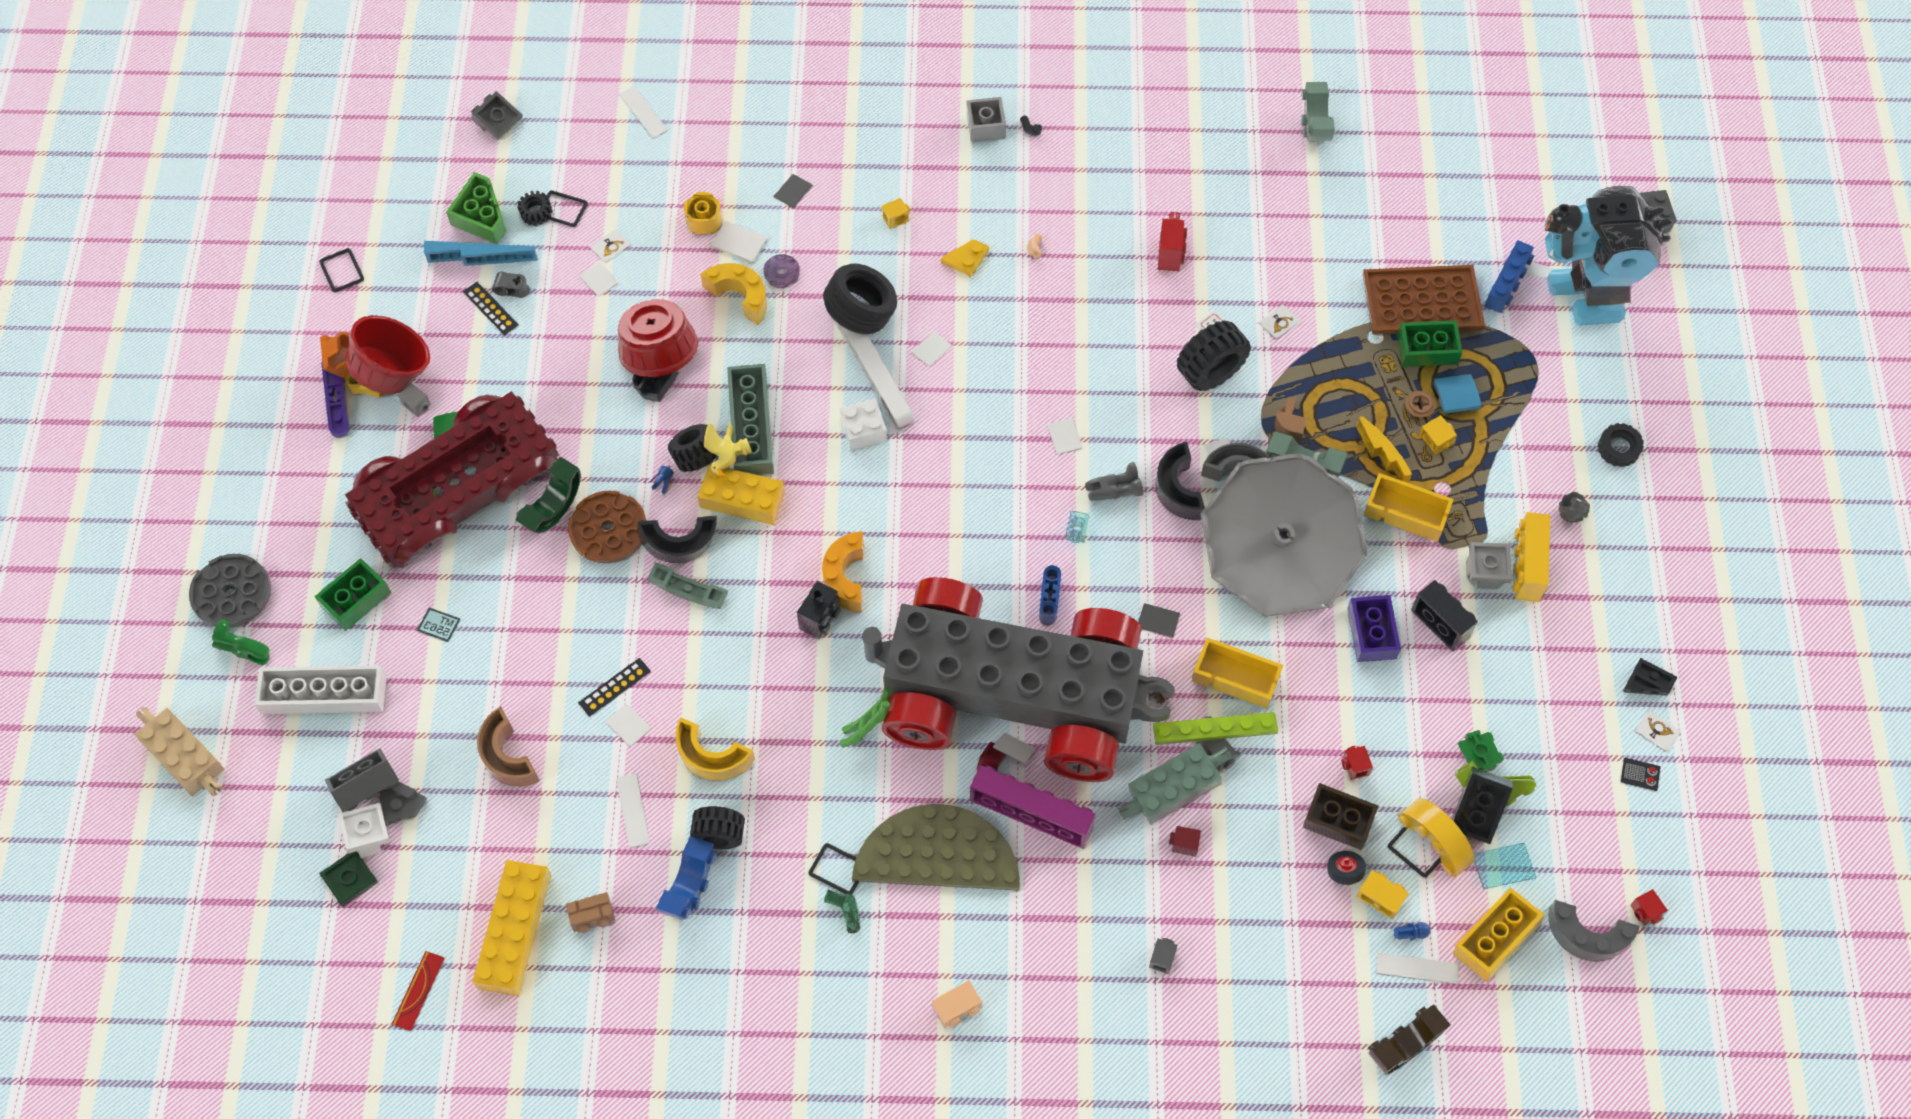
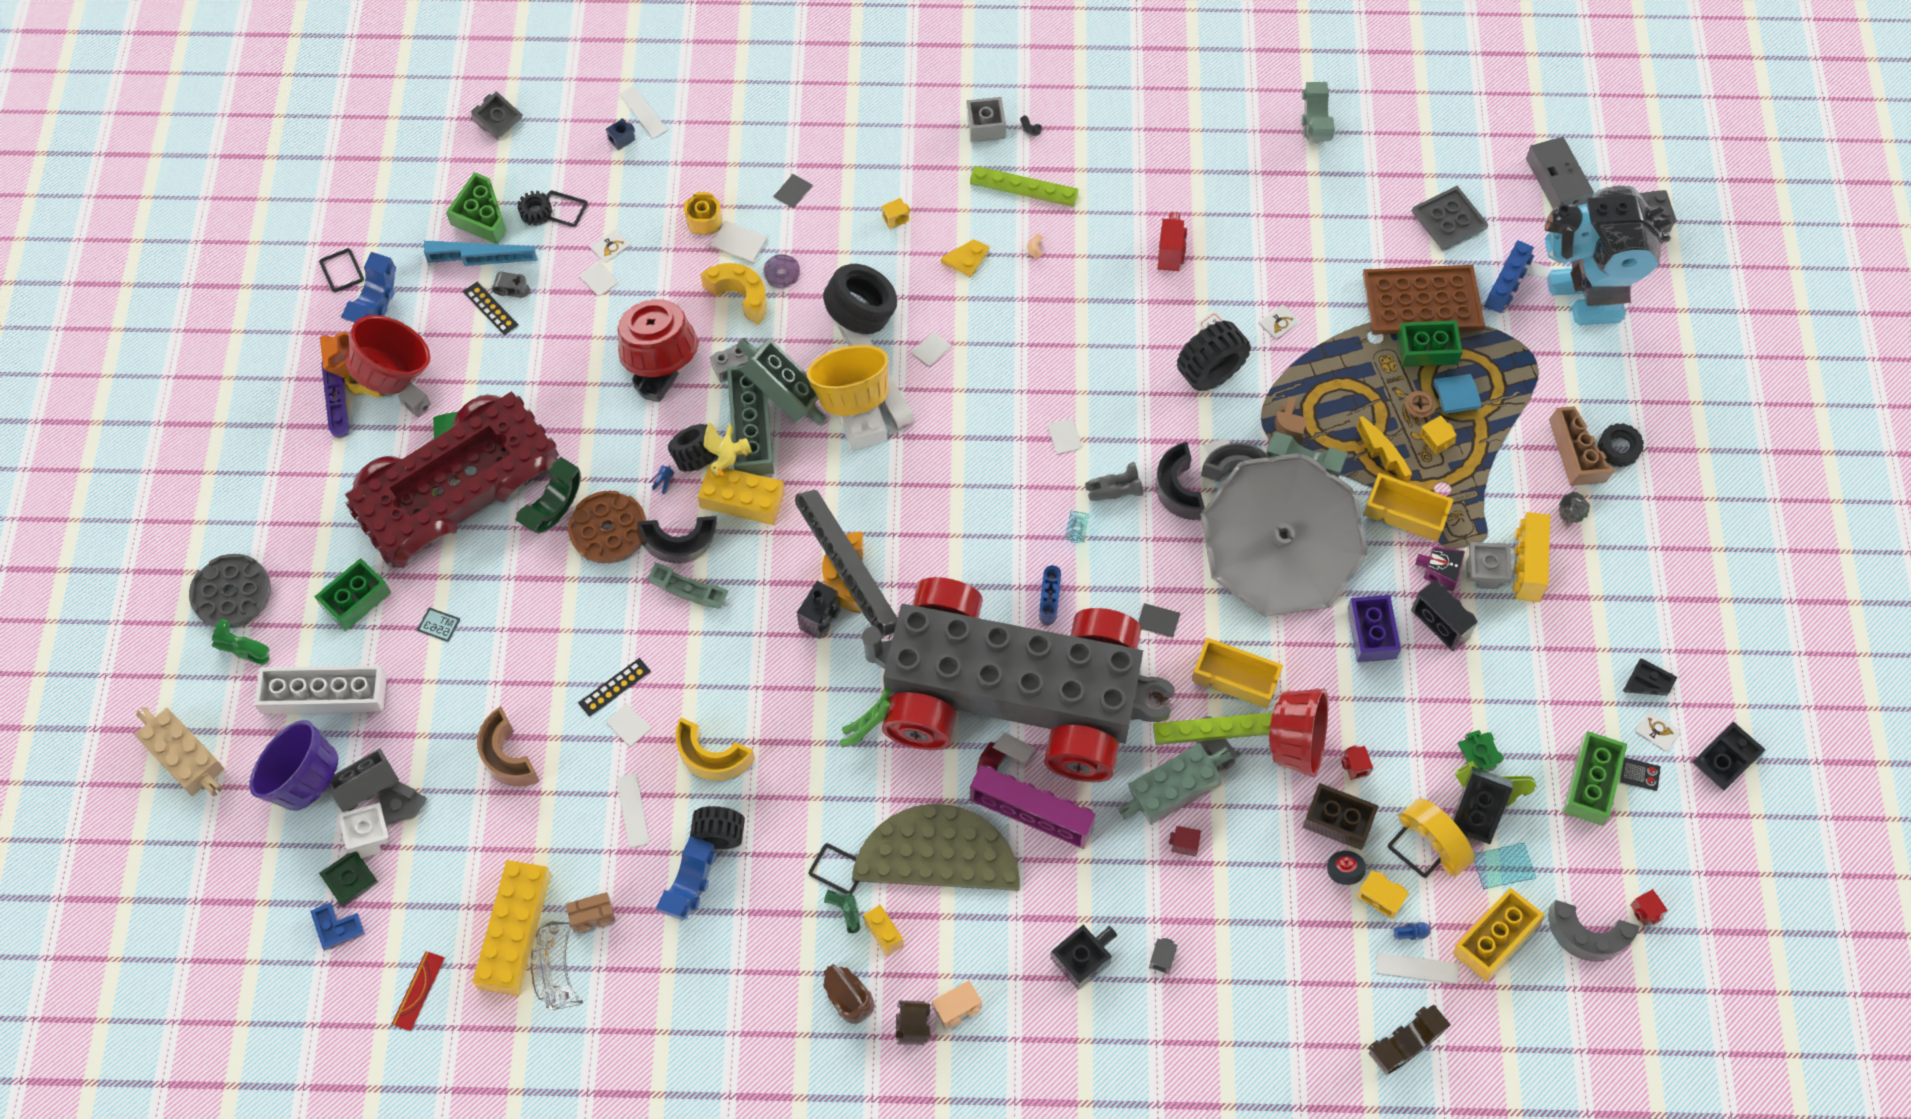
none -> dark purple piece [249,720,339,811]
none -> blue plate [310,902,365,951]
none -> blue brick [341,251,396,323]
none -> clear windscreen [530,921,583,1010]
none -> dark blue brick [605,118,635,151]
none -> light grey brick [710,344,748,383]
none -> sand green brick [736,337,827,426]
none -> dark grey beam [795,489,898,637]
none -> yellow piece [807,345,889,416]
none -> reddish brown hair [823,964,875,1024]
none -> yellow brick [864,905,904,956]
none -> dark brown brick [896,1000,930,1045]
none -> lime plate [970,166,1079,207]
none -> black brick [1050,924,1117,990]
none -> red piece [1269,688,1329,777]
none -> dark grey plate [1411,185,1489,251]
none -> torso [1415,547,1465,592]
none -> dark grey brick [1526,136,1594,209]
none -> medium nougat wedge [1549,406,1615,486]
none -> bright green brick [1562,731,1628,826]
none -> black slope [1692,721,1766,791]

